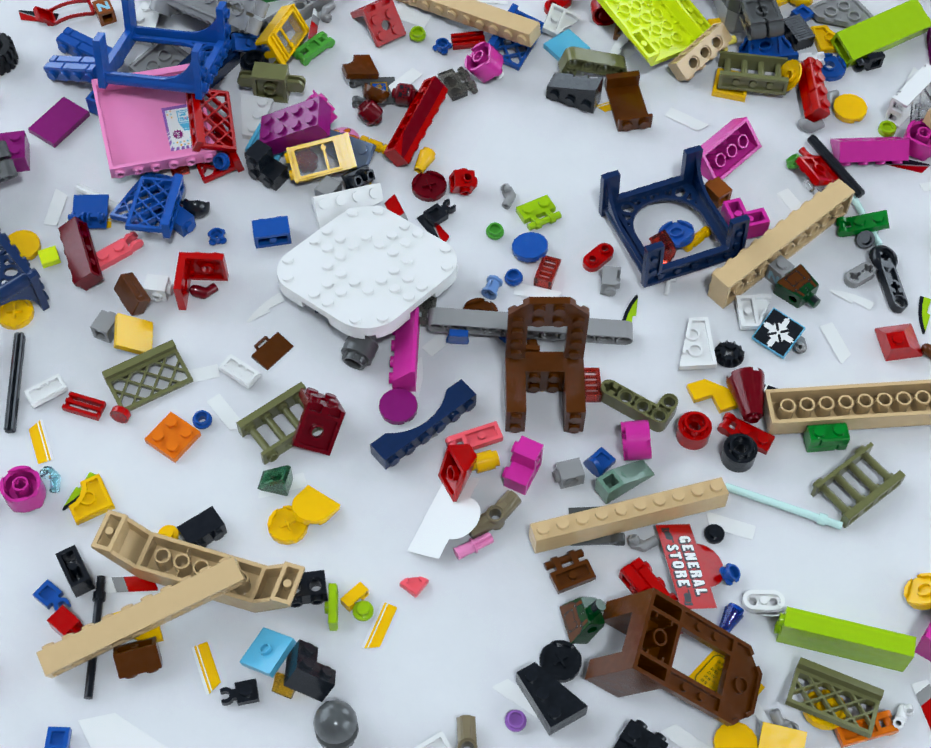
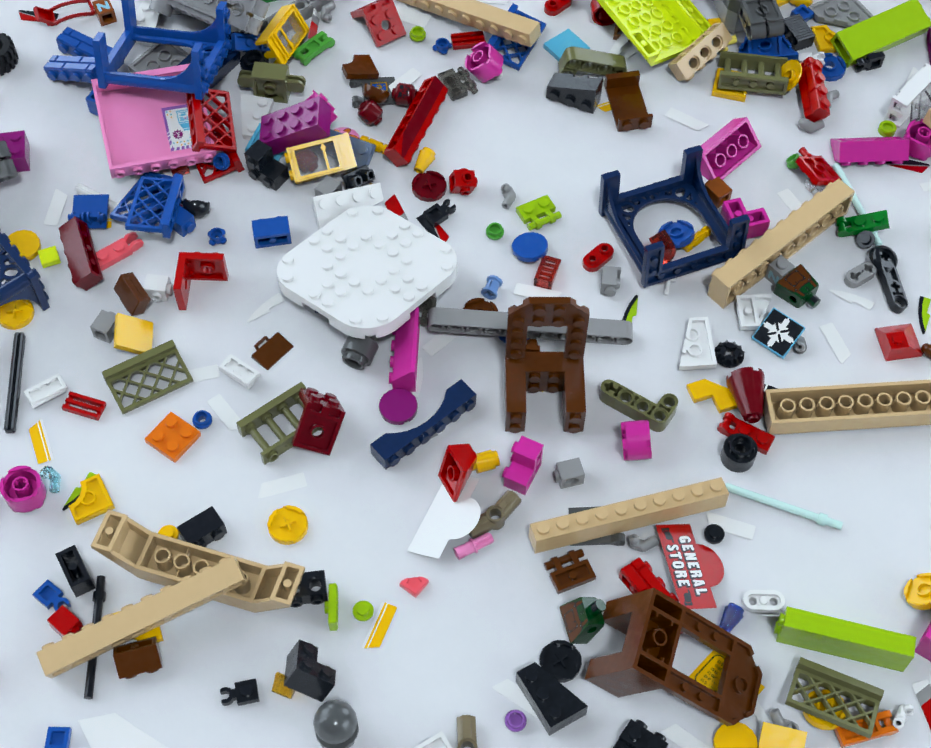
magenta tile [28,97,90,148] -> none
sticker [106,576,158,593] -> none
red tile [110,406,131,423] -> none
dark red arm [189,283,218,299] -> none
yellow sticker [191,642,221,695] -> none
medium azure plate [240,627,297,678] -> none
clear green slope [257,465,293,496] -> none
yellow tile [292,485,340,525] -> none
yellow piece [340,582,369,612] -> none
coral plate [445,421,503,450] -> none
blue tile [446,329,469,344] -> none
blue plate [504,269,523,286] -> none
white wing [541,3,581,37] -> none
blue tile [583,447,616,477] -> none
clear red slope [584,368,602,402] -> none
sand green slope [594,460,655,504] -> none
red piece [676,411,712,450] -> none
blue plate [719,563,741,586] -> none
green brick [803,423,850,452] -> none
black axle [807,135,865,198] -> none
olive fence [811,442,906,528] -> none
yellow tile [832,94,867,123] -> none

